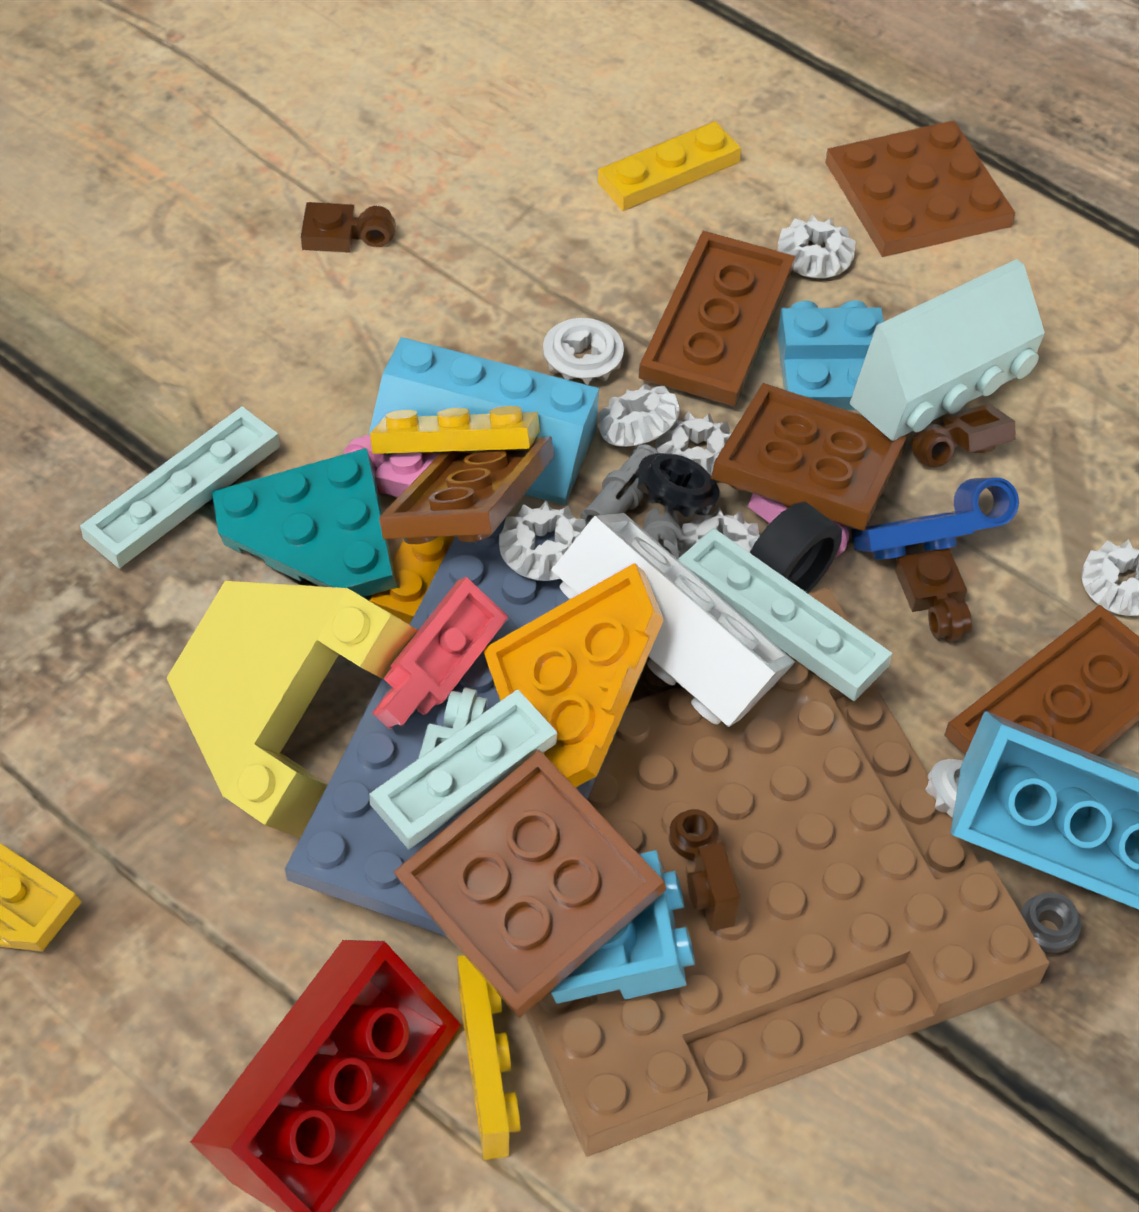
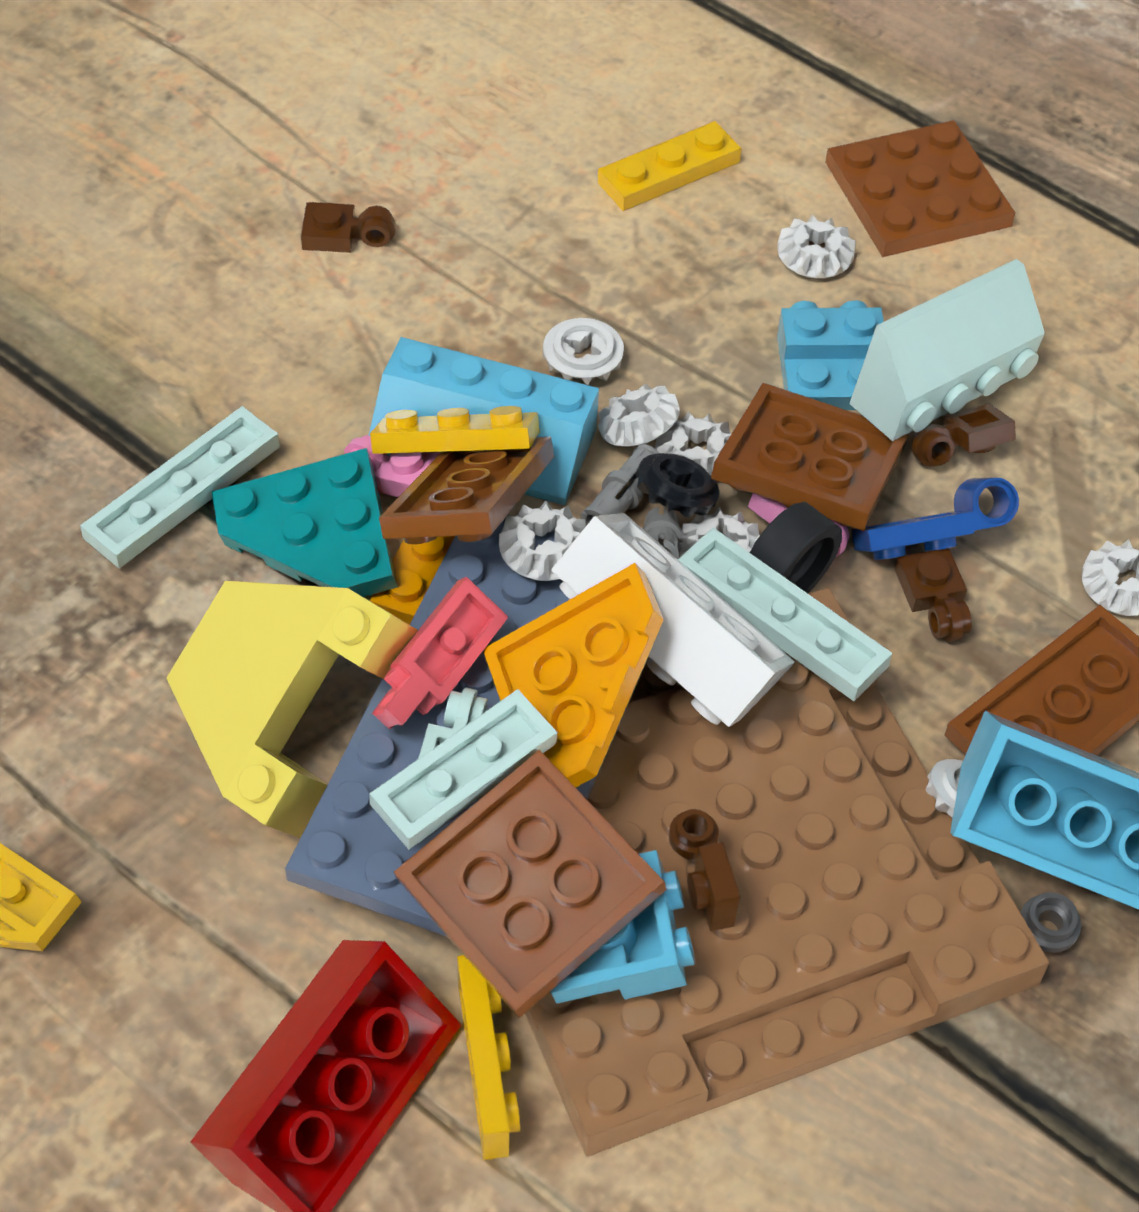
dark orange plate [638,230,796,407] -> none

